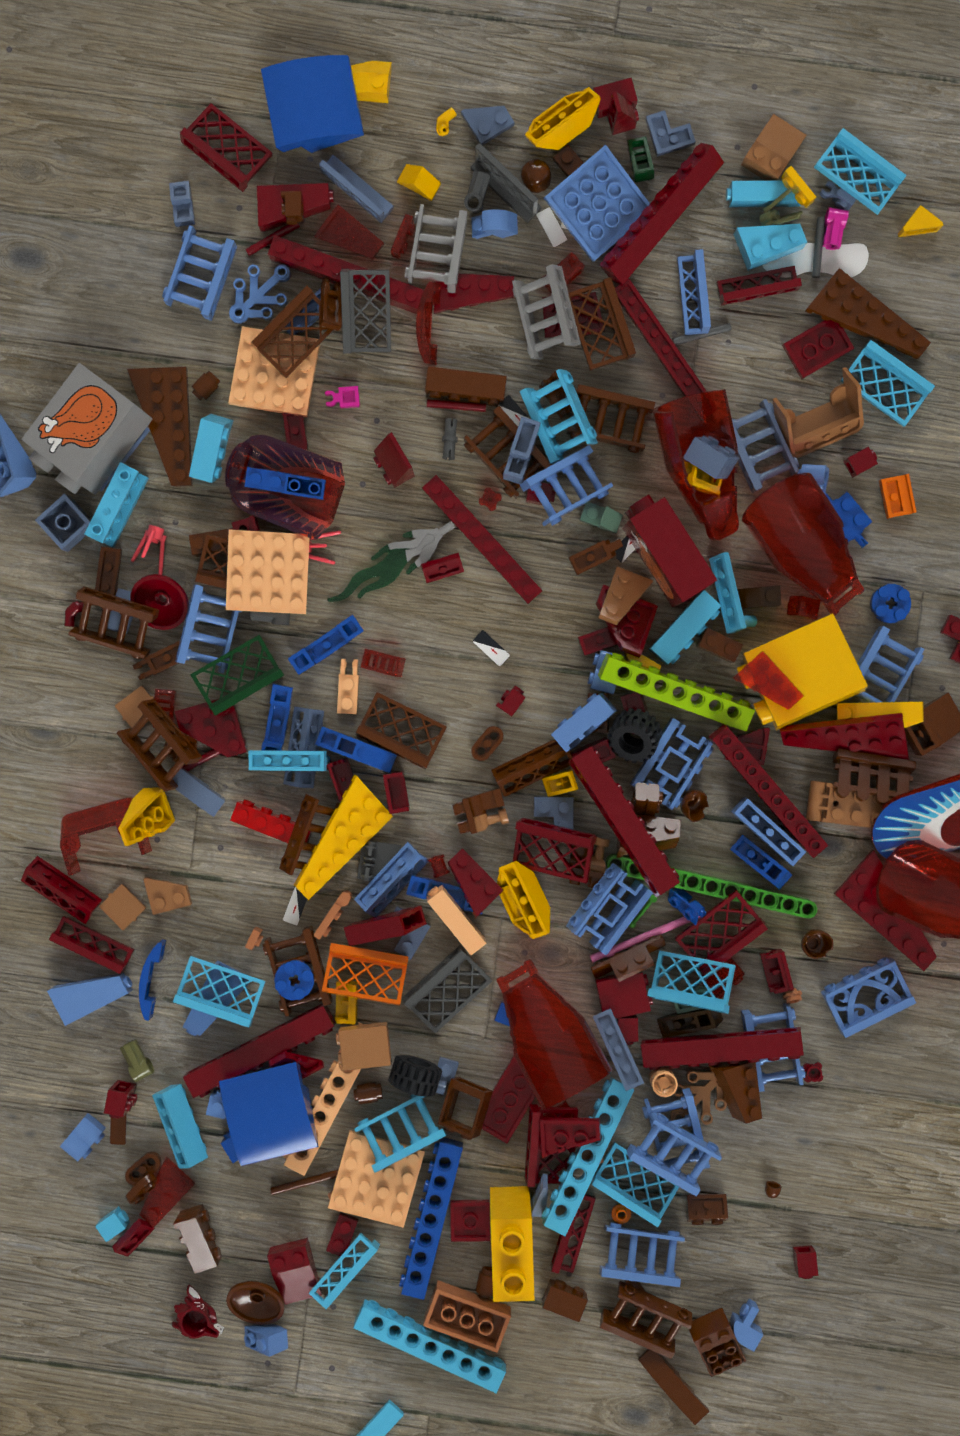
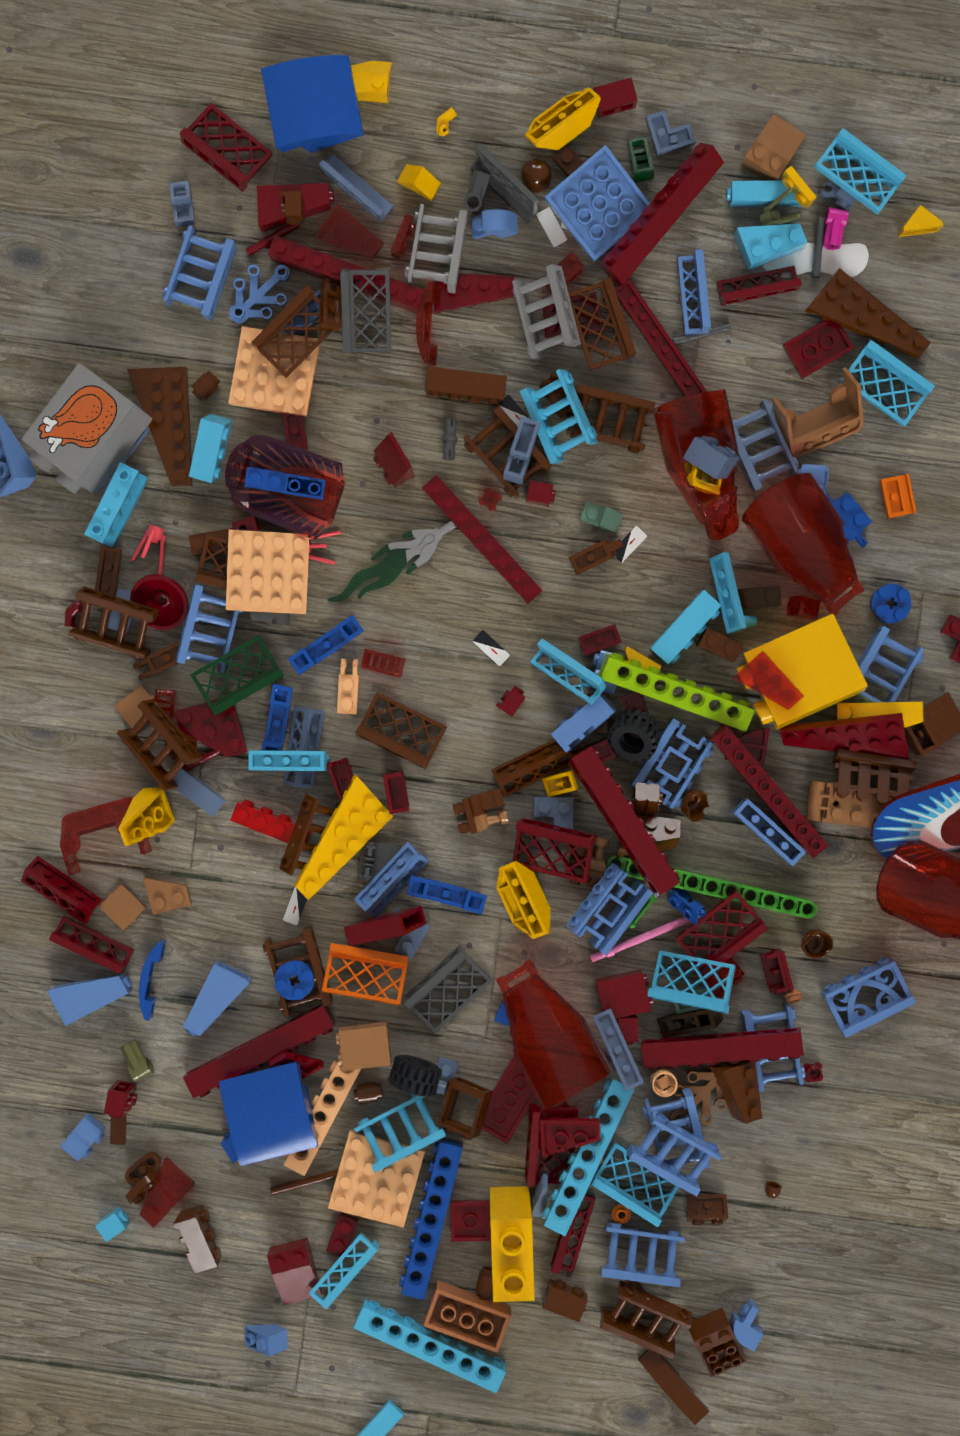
sand blue brick [35,493,91,552] -> none
dark red plate [112,1218,155,1257] -> none
medium azure brick [152,1084,208,1169] -> none
dark red piece [172,1284,224,1339] -> none
medium azure fence [173,956,266,1028] -> none
medium blue brick [206,1089,226,1119] -> none
reddish brown dish [226,1281,285,1325] -> none
nougat plate [245,927,264,950] -> none
nougat hinge [314,890,352,940] -> none
blue slope [315,726,397,773] -> none
dark pink plate [325,386,360,409] -> none
yellow hinge [335,981,358,1025] -> none
dark red plate [421,553,464,583] -> none
dark red bar [427,399,486,412] -> none
clear red bush [427,854,450,878] -> none
light nougat brick [427,885,487,955] -> none
dark red wing [448,848,504,918] -> none
sand blue wing [461,106,515,145] -> none
reddish brown plate [471,726,504,761] -> none
medium blue fence [520,445,613,526] -> none
reddish brown bracket [591,935,666,982] -> none
dark red plate [596,584,658,658] -> none
medium nougat wing [598,566,653,625] -> none
dark red slope [607,92,639,135] -> none
dark red brick [622,494,718,608] -> none
blue slope [730,835,792,890] -> none
dark red brick [793,1245,819,1279] -> none
dark red wing [834,850,937,971] -> none
dark red brick [843,446,878,478] -> none
none -> medium azure fence [530,638,606,705]

